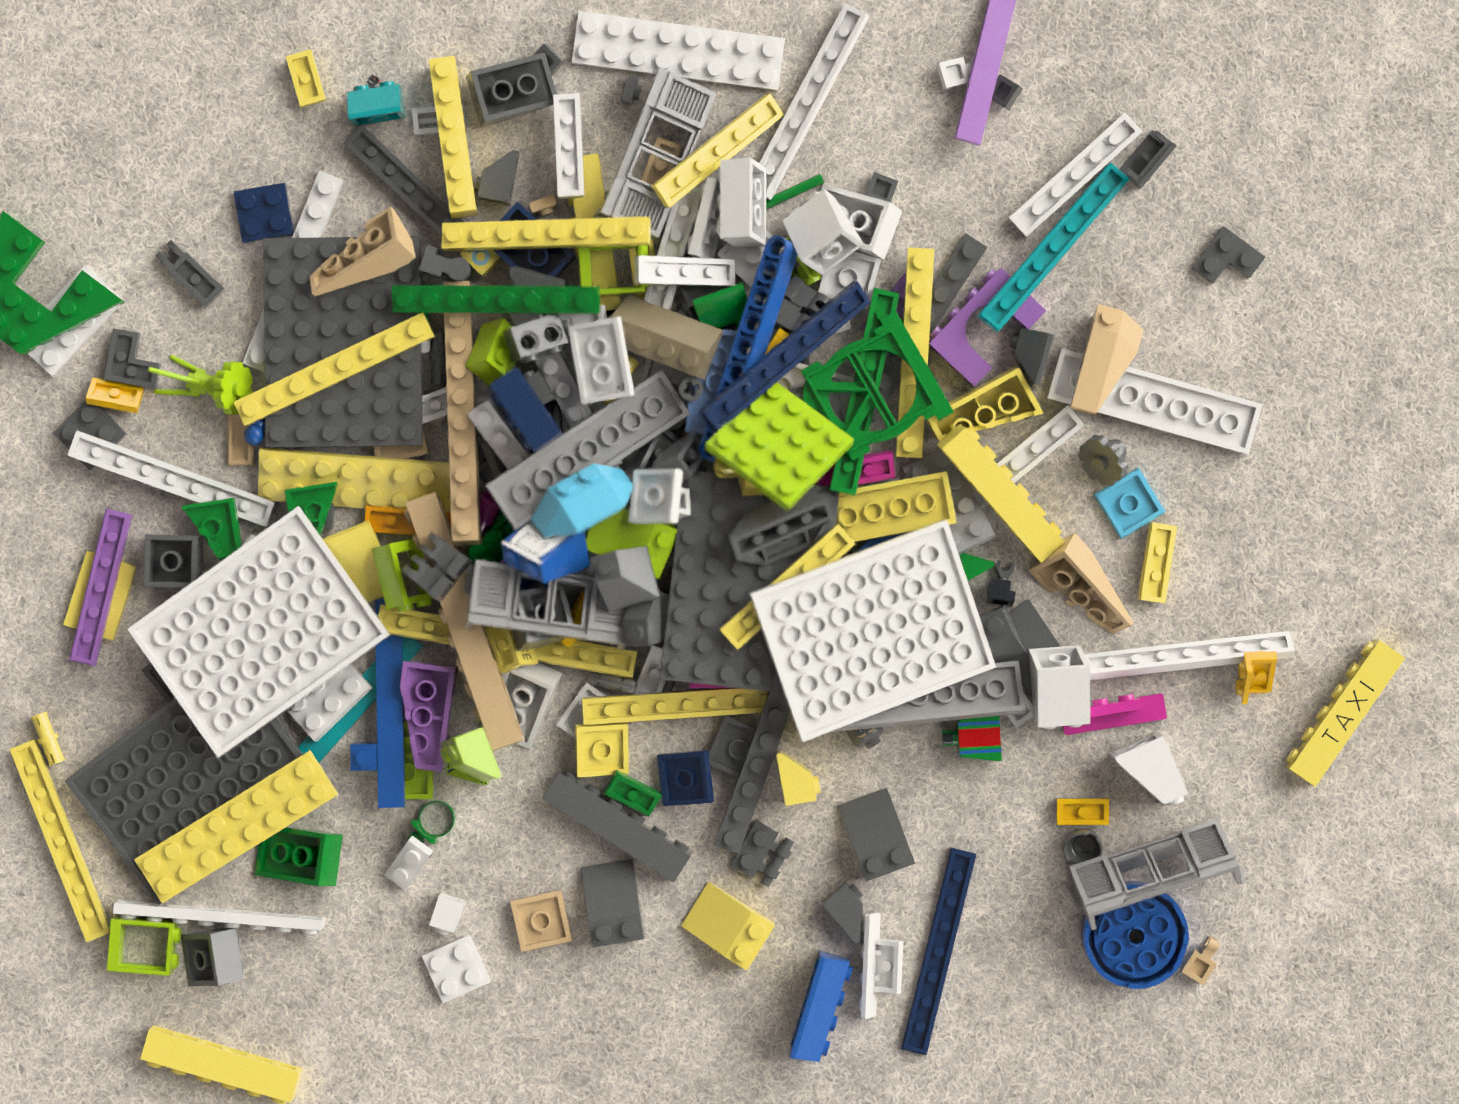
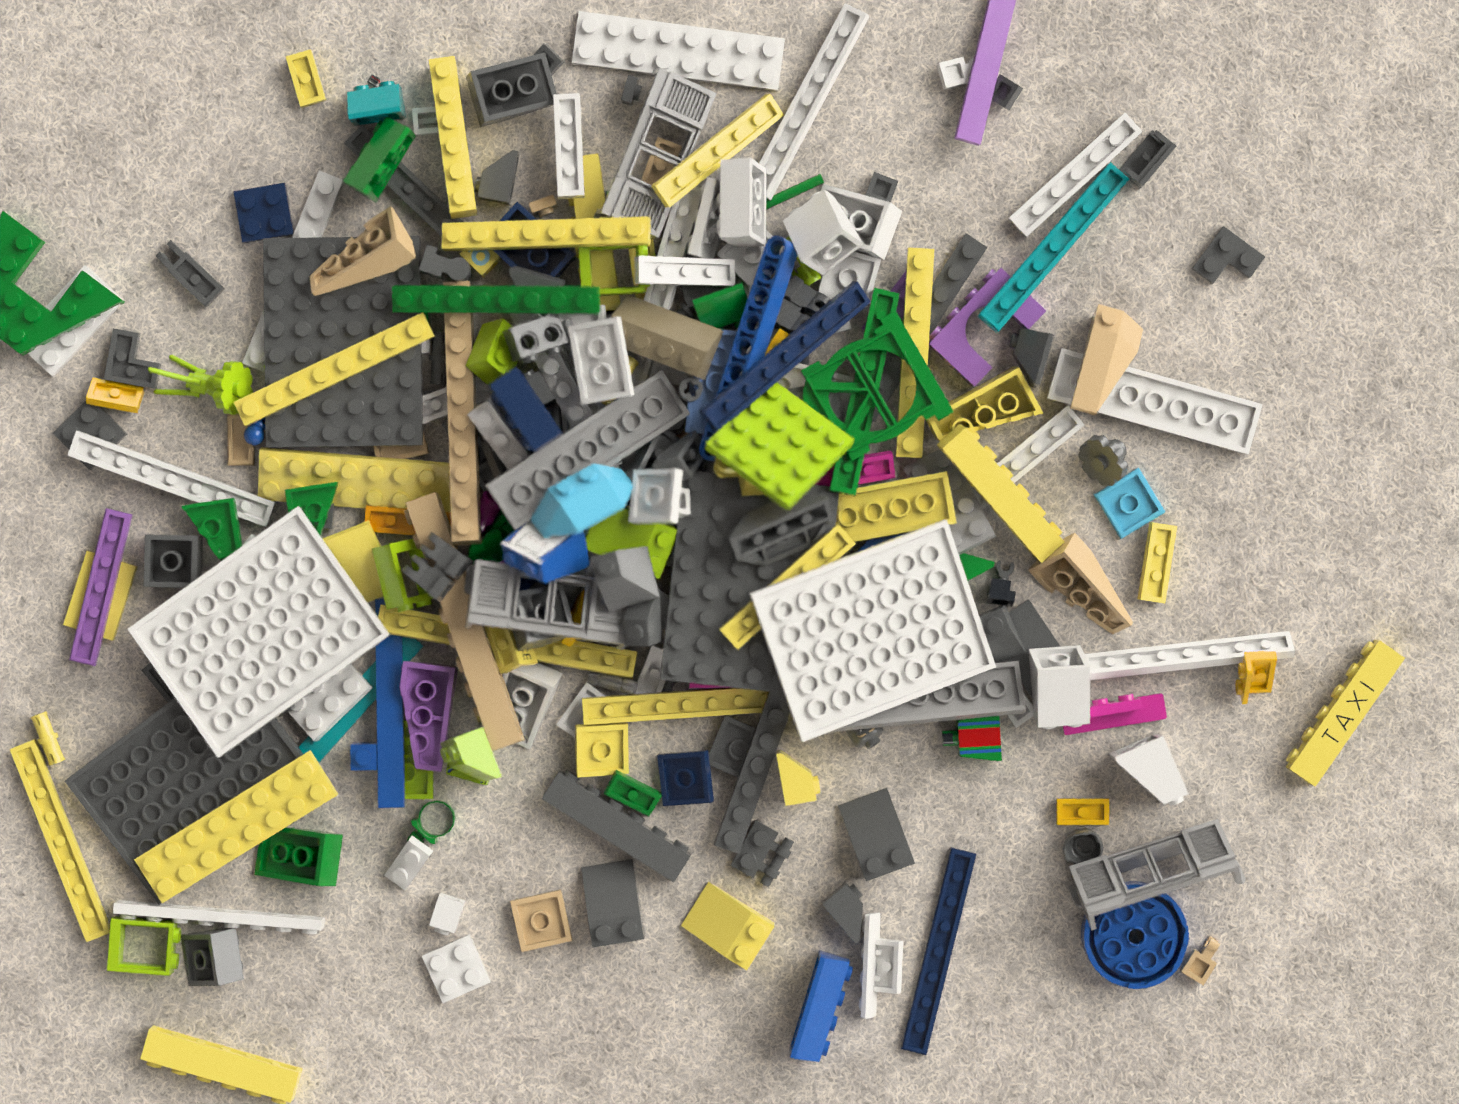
none -> green wedge [343,117,416,203]

